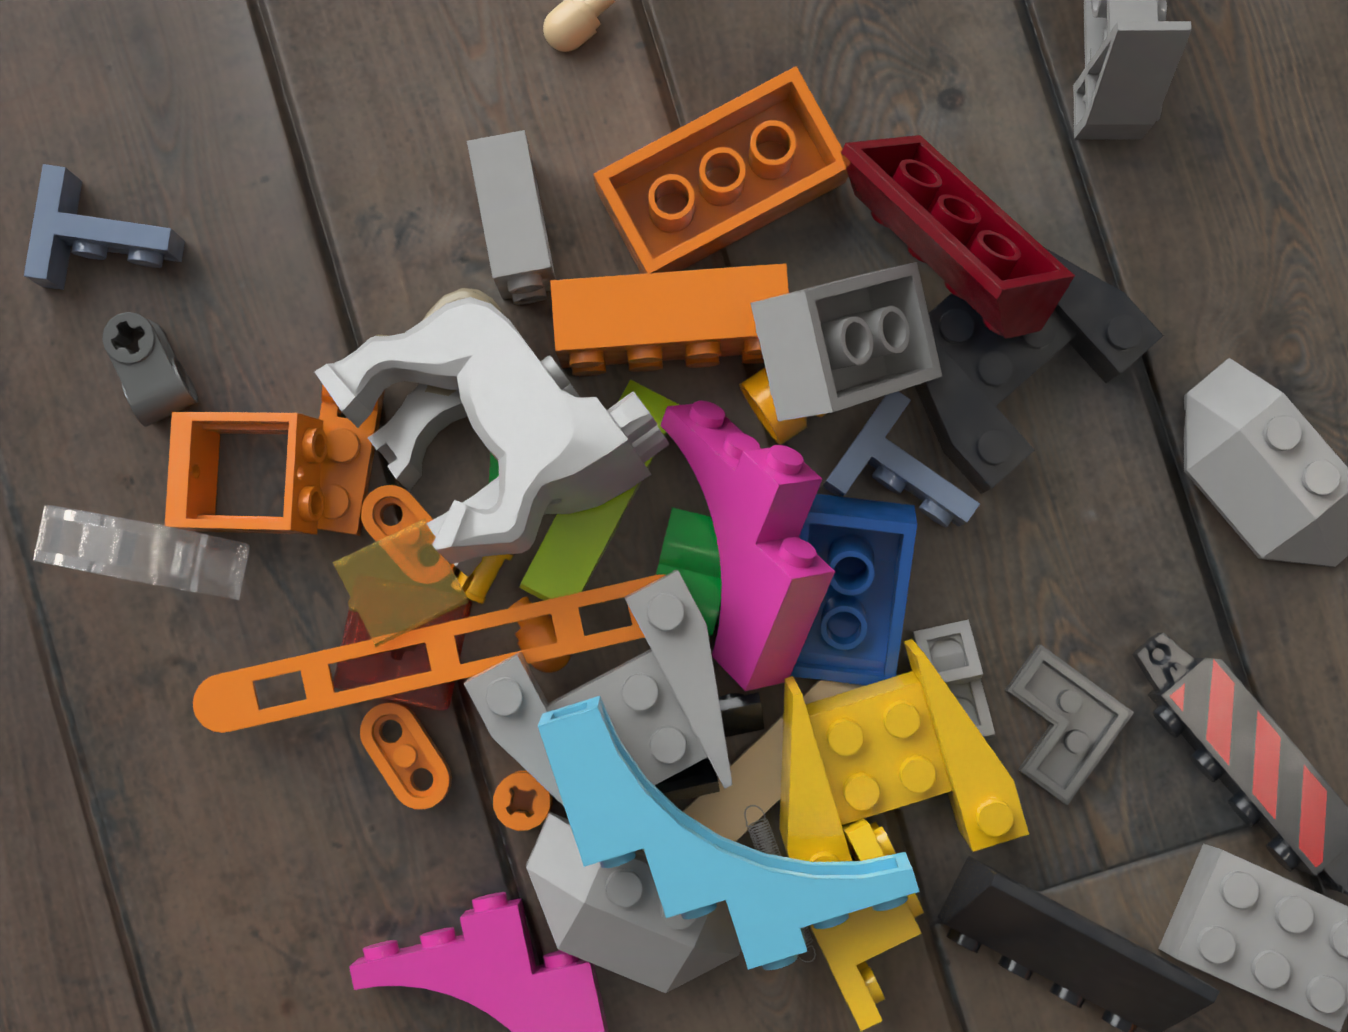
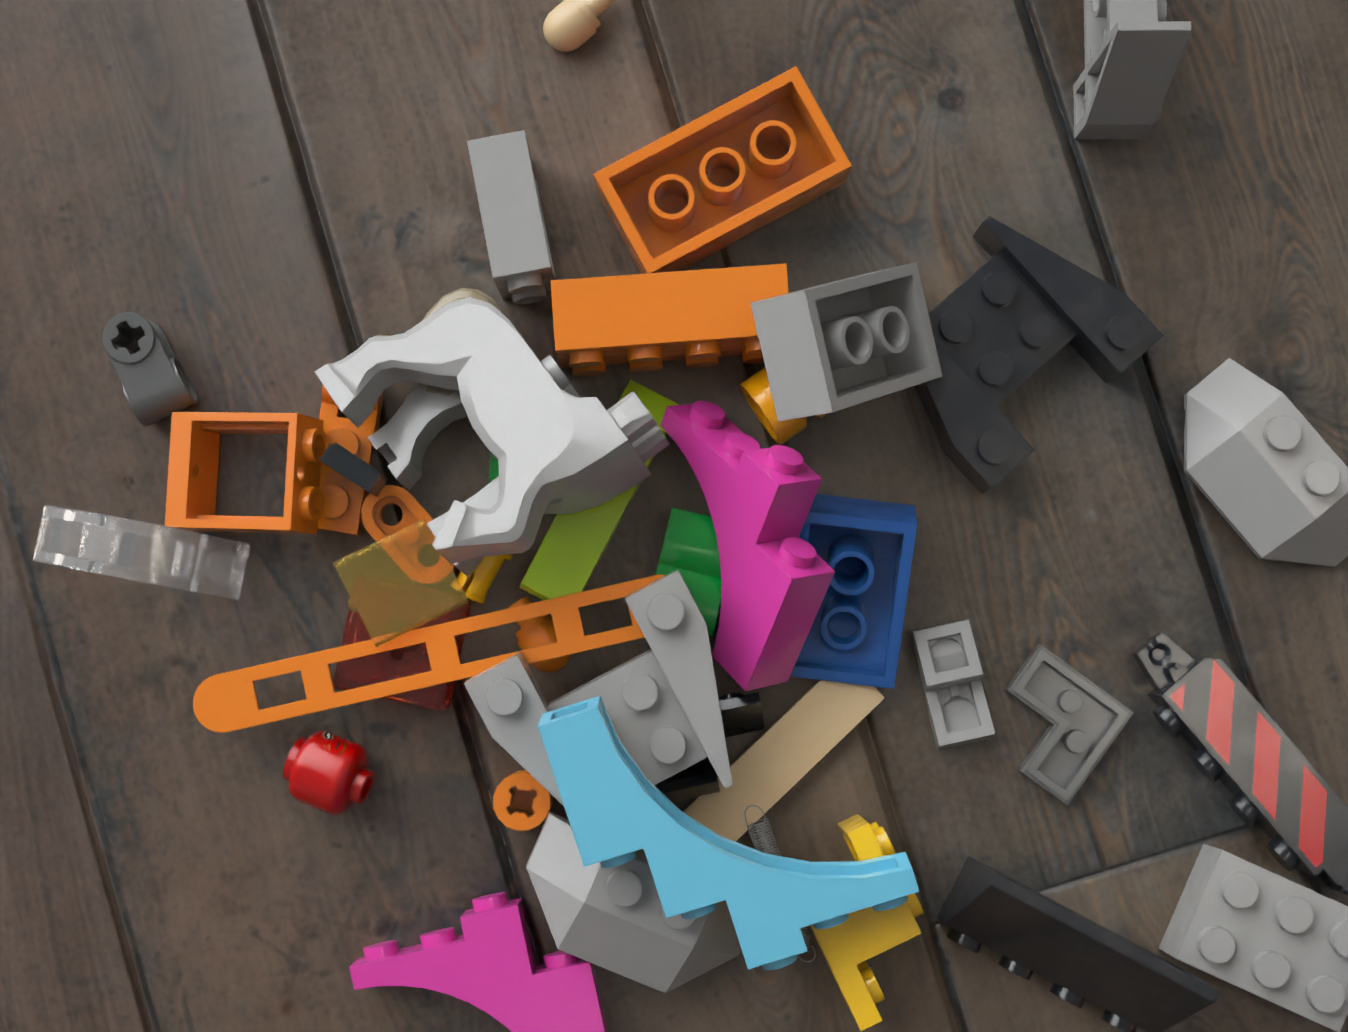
sand blue bracket [24,164,185,290] -> none
orange plate [360,702,452,809] -> none
yellow wedge [779,639,1029,862] -> none
sand blue bracket [822,391,980,528] -> none
dark red slope [841,135,1075,339] -> none
none -> red head [283,730,375,815]
none -> black tile [320,442,388,497]

